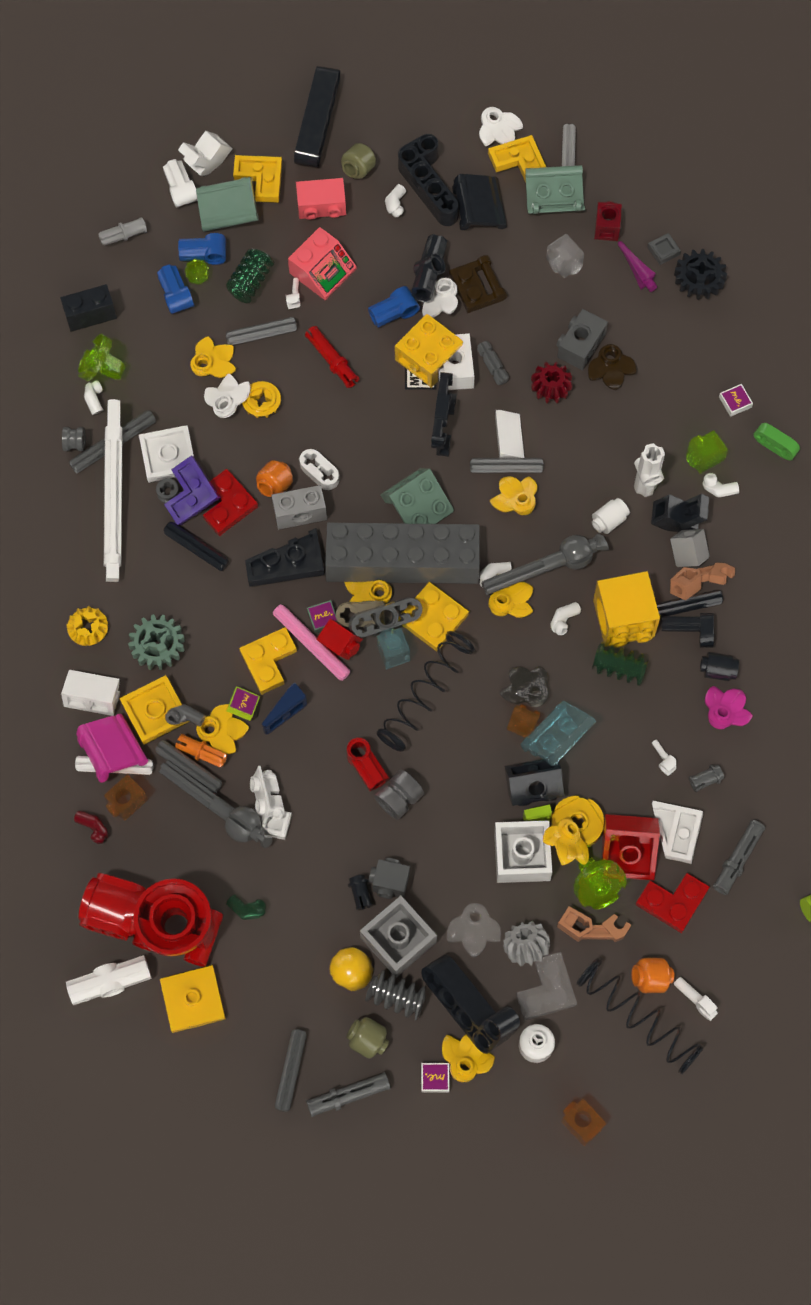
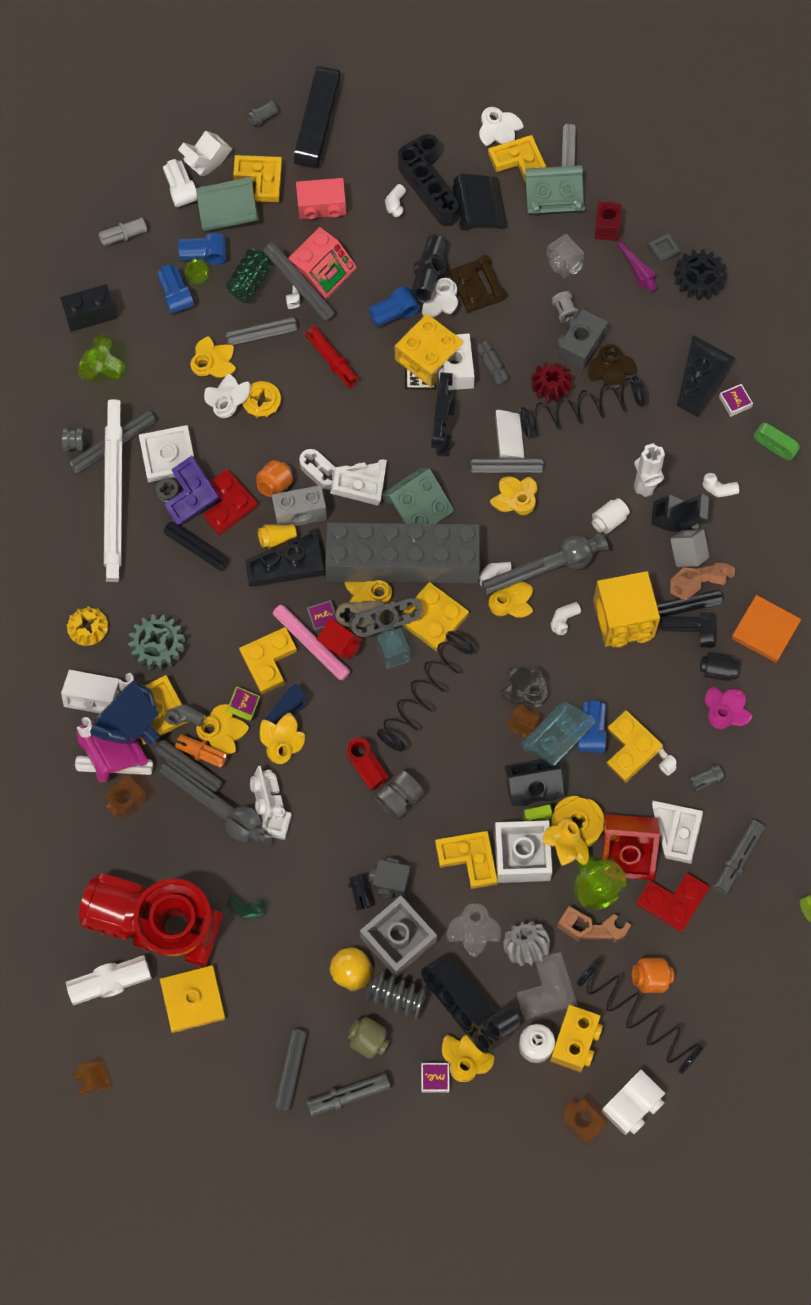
dark red arm [74,810,108,844] -> none
white arm [84,380,103,415] -> none
olive head [341,143,376,179] -> none
clear green piece [592,642,649,686] -> none
white bar [674,977,718,1021] -> none
clear neon green brick [686,430,728,474] -> none
none -> clear orange tile [73,1062,111,1095]
none -> dark blue torso [76,673,161,746]
none -> dark grey pin [247,100,278,126]
none -> yellow cone [258,524,297,549]
none -> yellow plate [260,713,305,764]
none -> dark grey axle [264,242,334,321]
none -> white wing [330,459,387,506]
none -> yellow plate [435,831,497,889]
none -> black piece [519,376,646,438]
none -> yellow brick [550,1005,603,1072]
none -> light grey bush [552,291,580,324]
none -> blue piece [578,700,606,754]
none -> white brick [601,1070,665,1136]
none -> yellow plate [607,710,663,783]
none -> black wing [677,335,735,417]
none -> orange tile [731,595,801,663]

